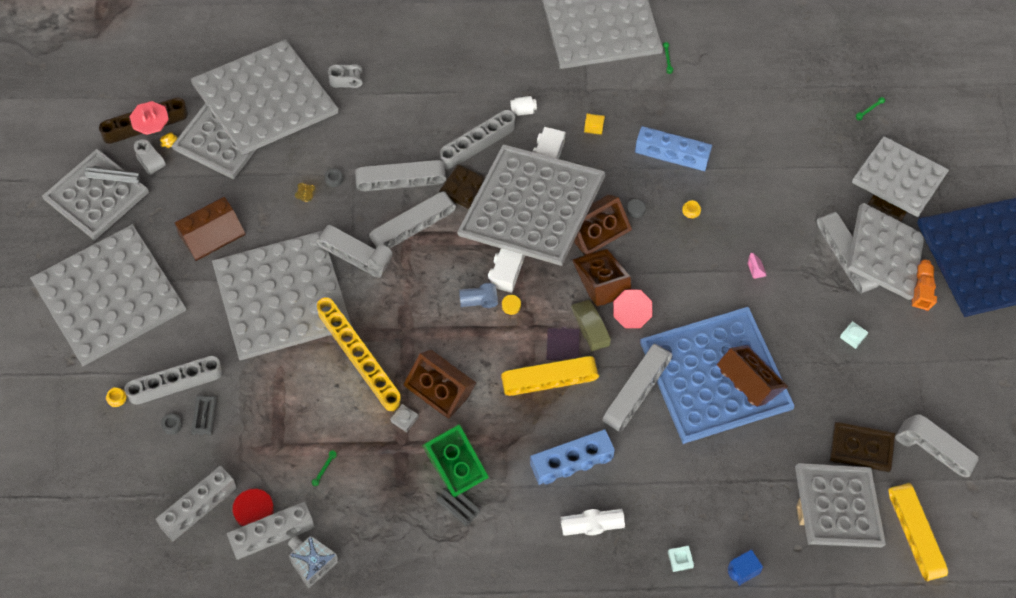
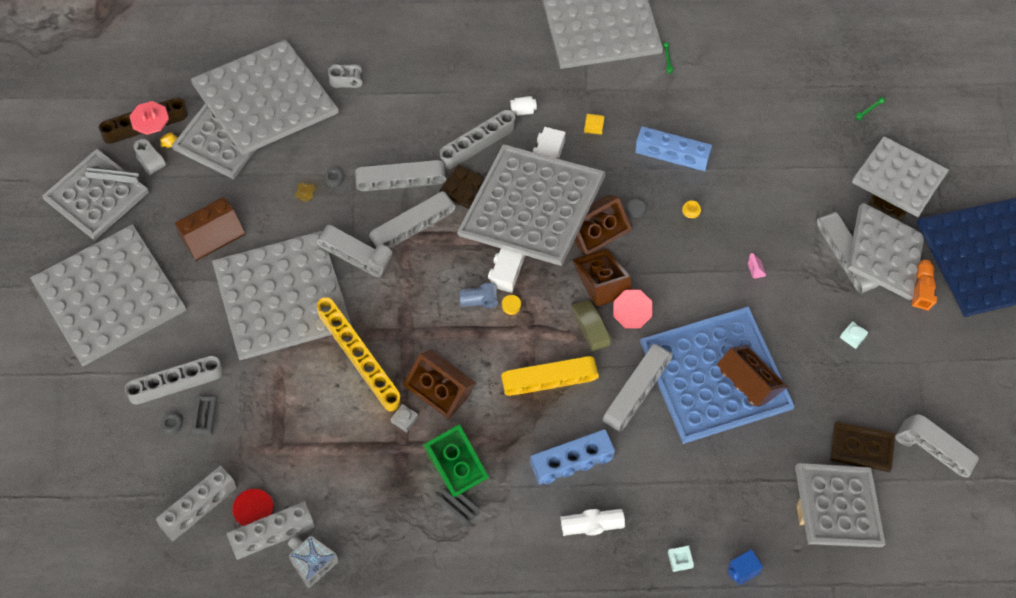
yellow plate [106,388,127,407] -> none
green hinge [311,450,337,487] -> none
clear purple piece [546,327,580,361] -> none
yellow beam [889,483,948,581] -> none

